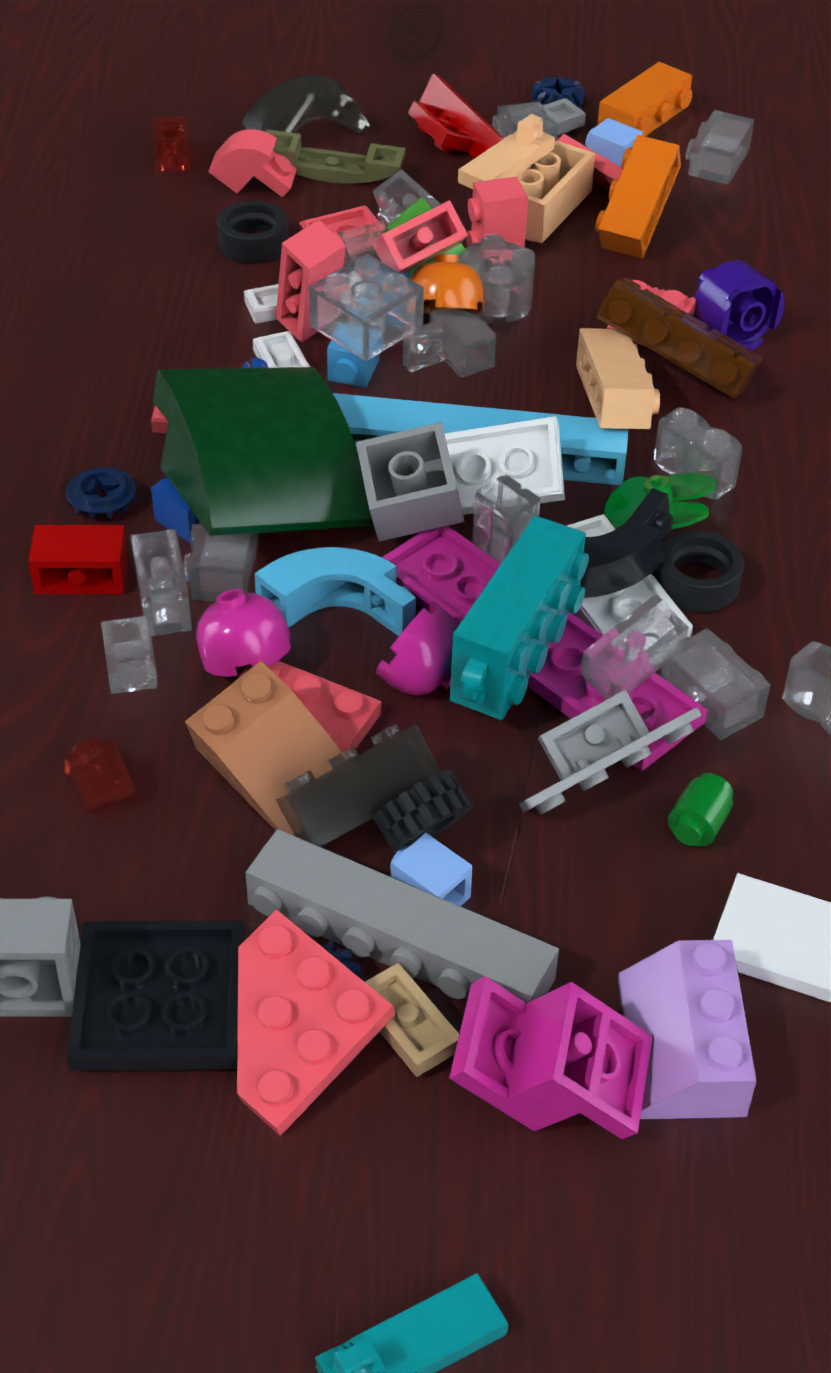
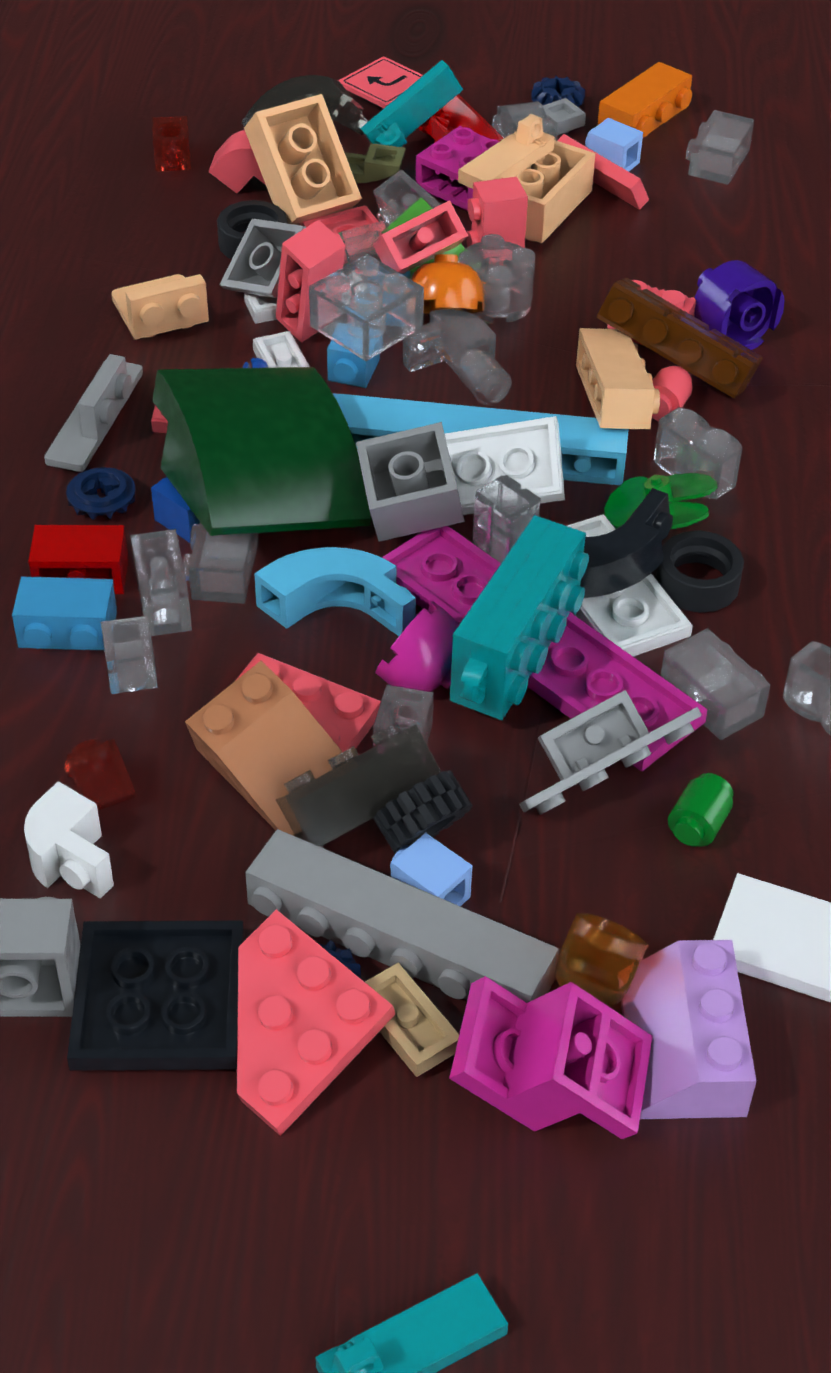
dark pink cylinder [196,589,291,677] -> none
clear brick [580,594,689,700] -> none
orange brick [595,135,681,259] -> none
none -> dark azure brick [12,576,117,651]
none -> white brick [24,781,114,899]
none -> light grey bracket [44,354,143,472]
none -> light nougat bracket [112,274,209,340]
none -> light grey slope [219,219,306,298]
none -> light nougat brick [244,94,362,225]
none -> coral piece [337,56,423,108]
none -> teal hinge [360,60,463,147]
none -> clear brick [373,685,434,767]
none -> dark pink brick [415,126,500,211]
none -> clear brick [458,349,512,405]
none -> clear orange helmet [555,913,649,1007]
none -> coral brick [652,366,693,422]

